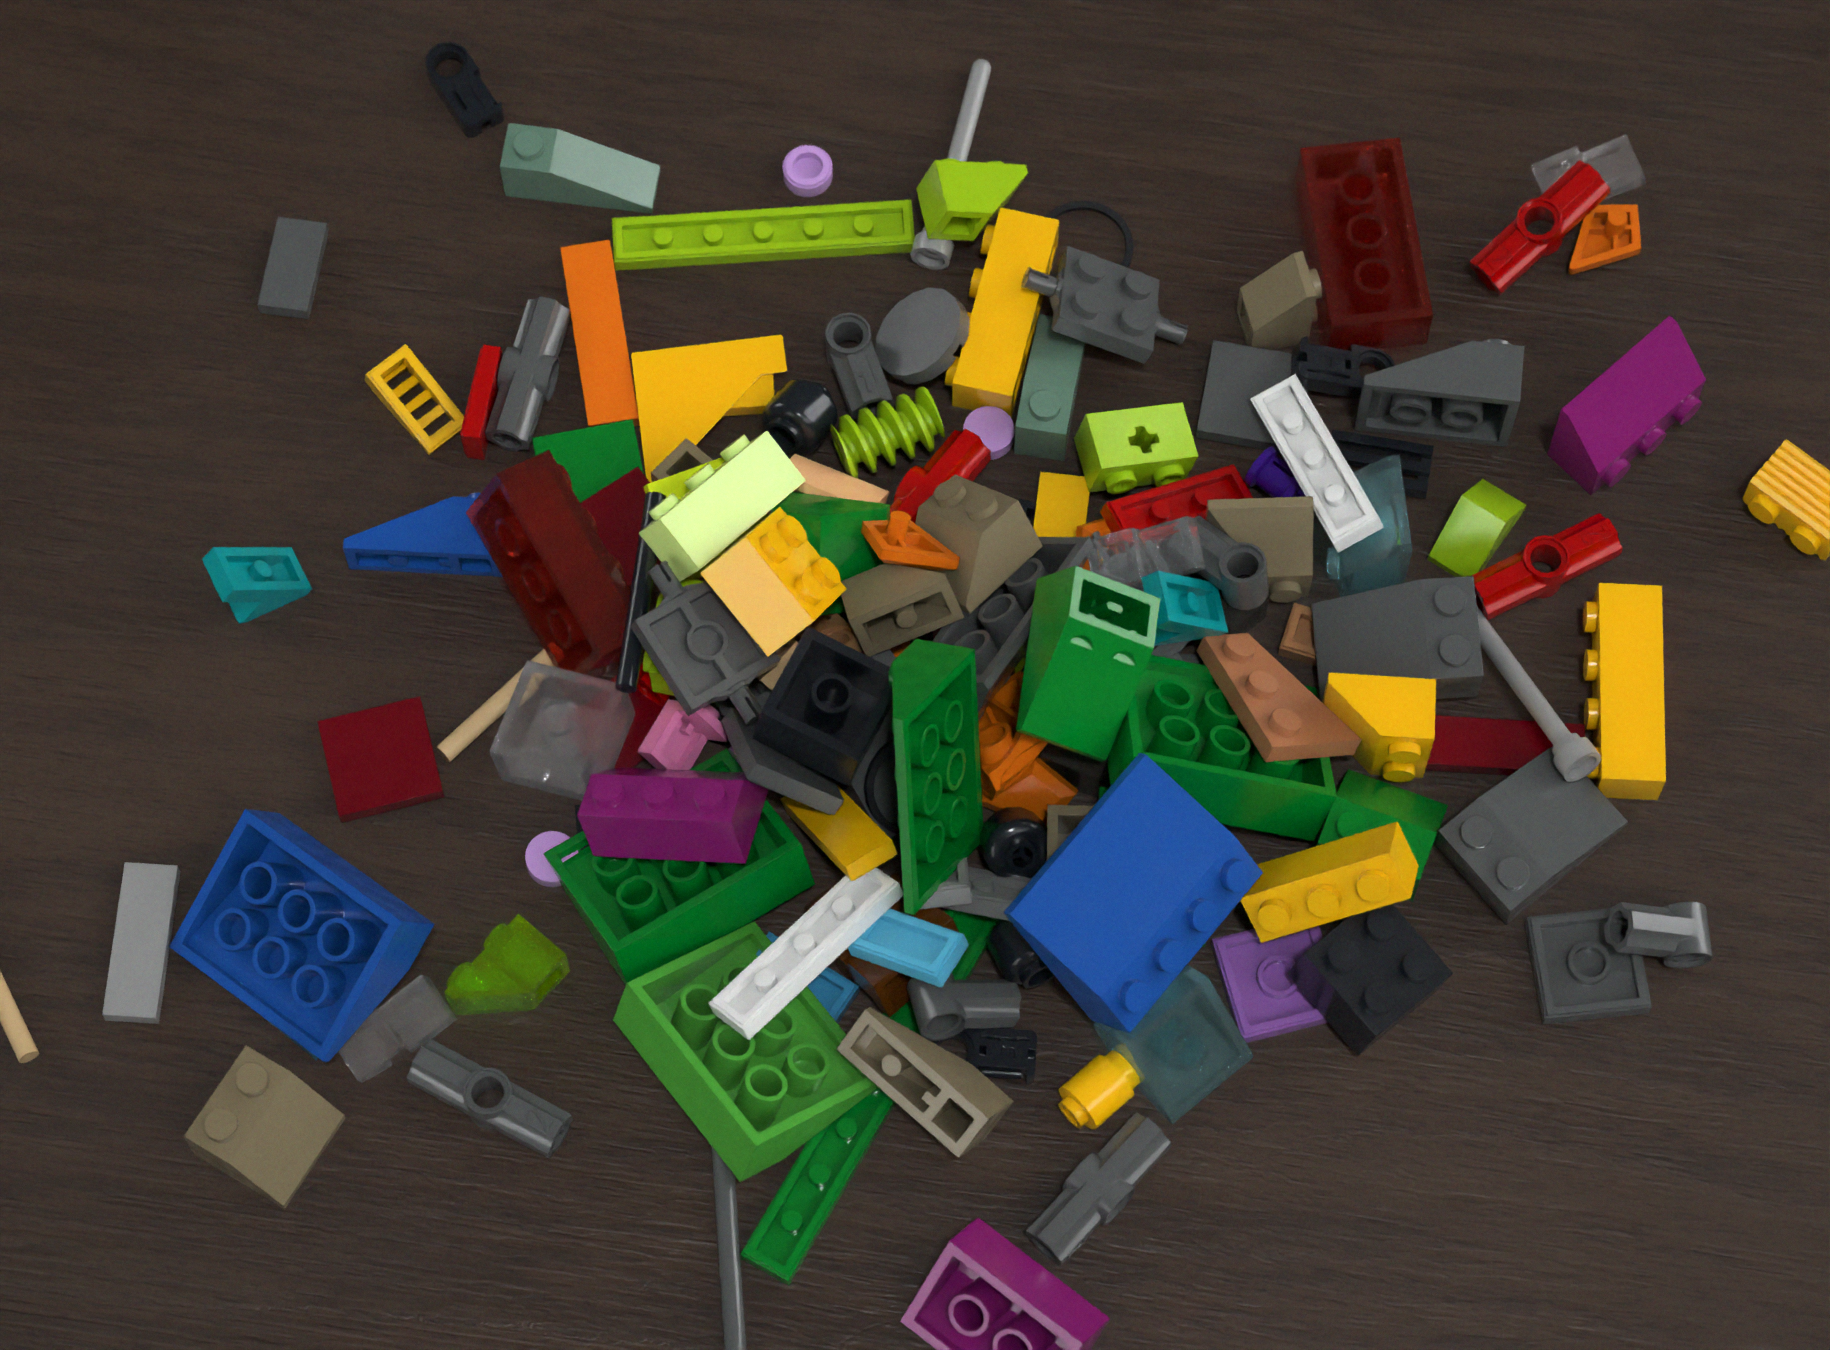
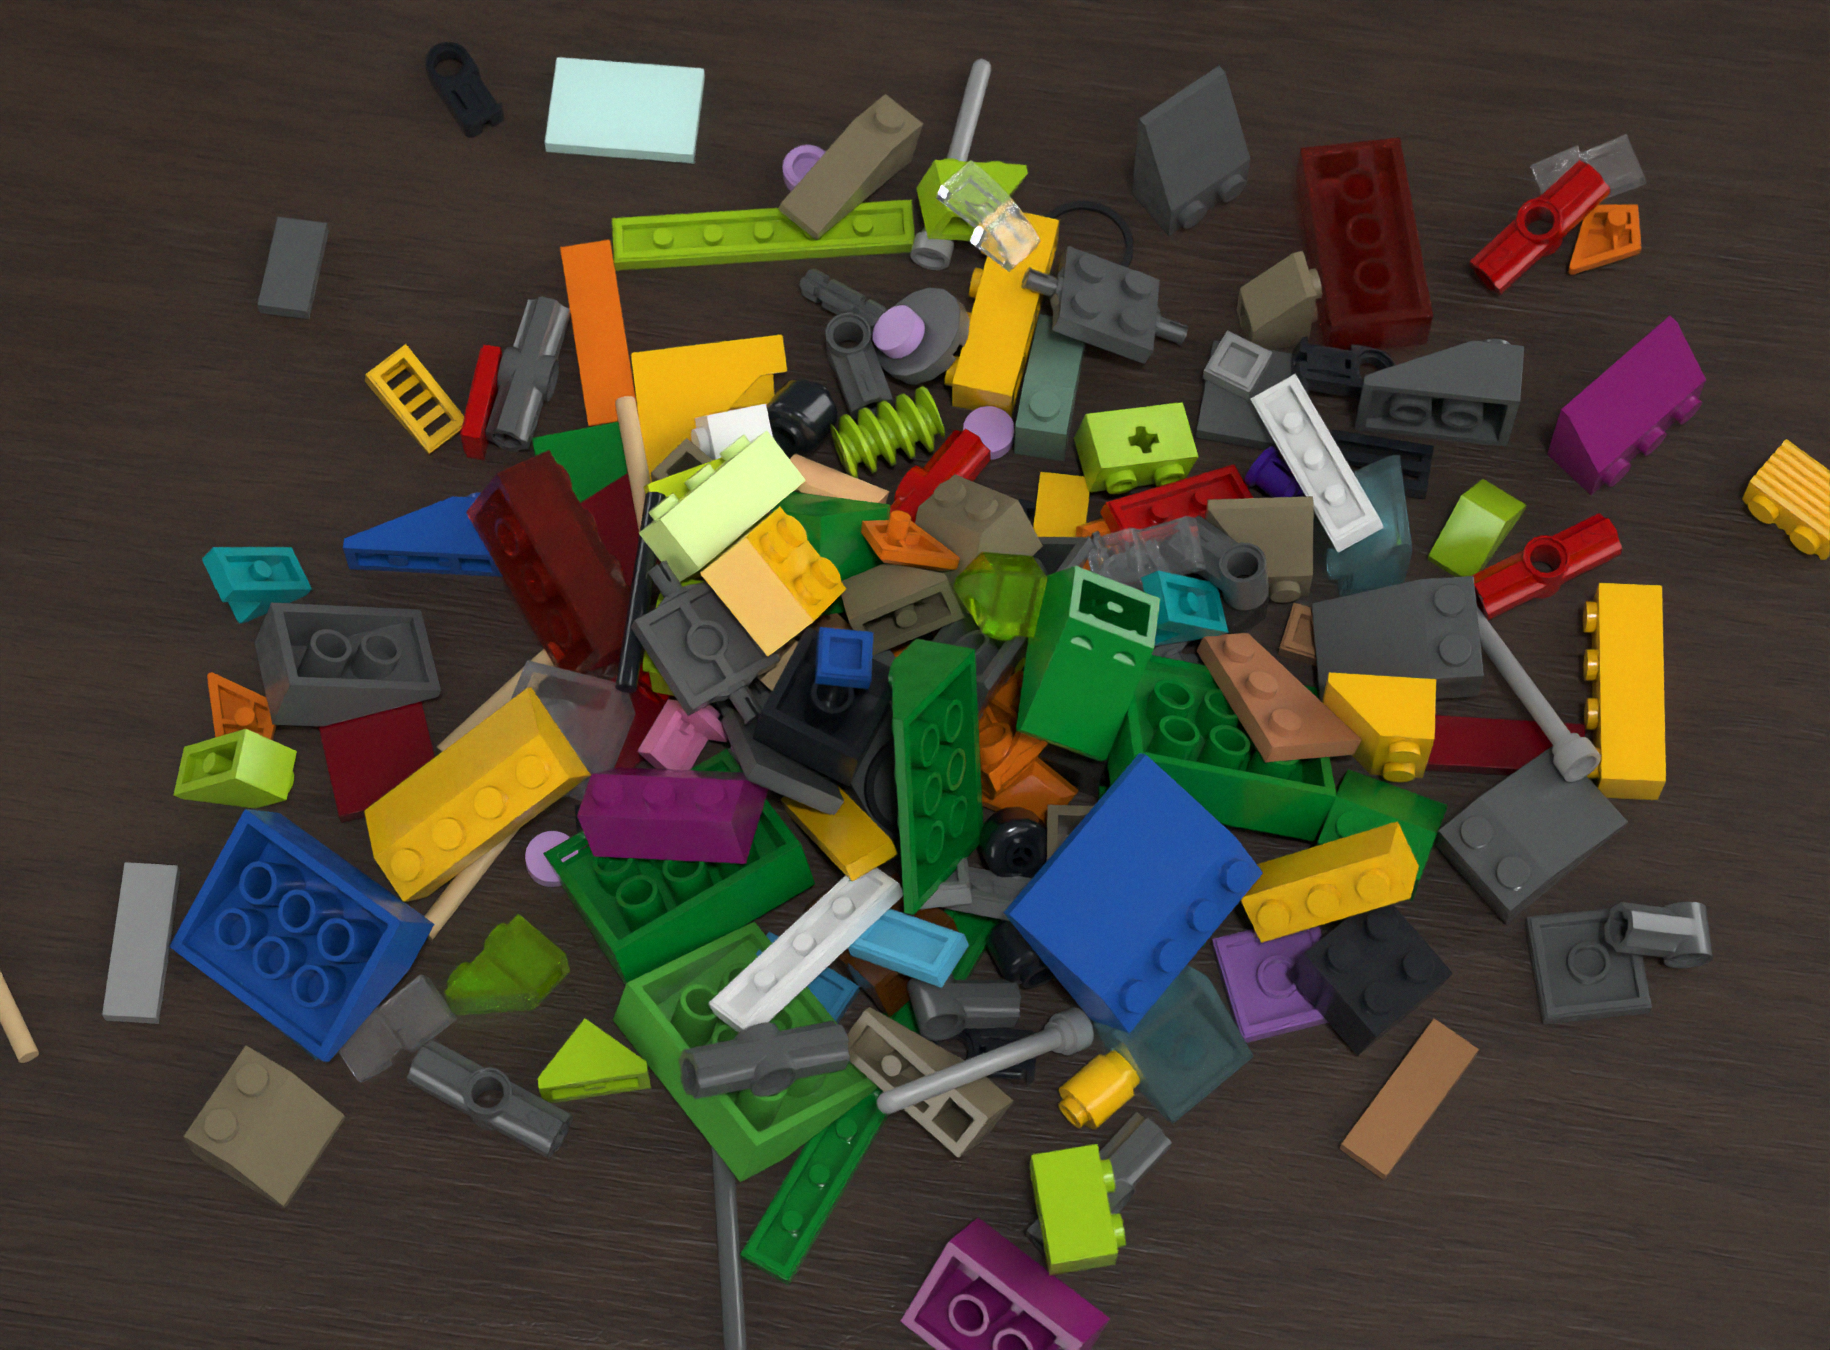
sand green slope [500,123,661,214] -> none
none -> lime slope [173,729,297,809]
none -> orange piece [207,672,276,740]
none -> dark grey slope [255,603,441,726]
none -> yellow slope [364,687,591,902]
none -> tan bar [424,828,520,940]
none -> lime slope [537,1019,651,1103]
none -> light aqua tile [545,57,705,163]
none -> tan bar [615,396,651,532]
none -> dark grey piece [679,1021,850,1099]
none -> white brick [691,404,773,460]
none -> dark tan slope [779,94,923,240]
none -> dark grey axle [799,269,887,334]
none -> blue tile [815,627,873,689]
none -> lavender tile [872,305,925,359]
none -> light grey piece [877,1007,1093,1114]
none -> clear slope [936,160,1041,272]
none -> clear neon green slope [953,552,1048,641]
none -> lime brick [1029,1144,1126,1276]
none -> dark grey slope [1132,65,1250,236]
none -> light grey tile [1203,330,1273,400]
none -> medium nougat tile [1340,1018,1479,1181]

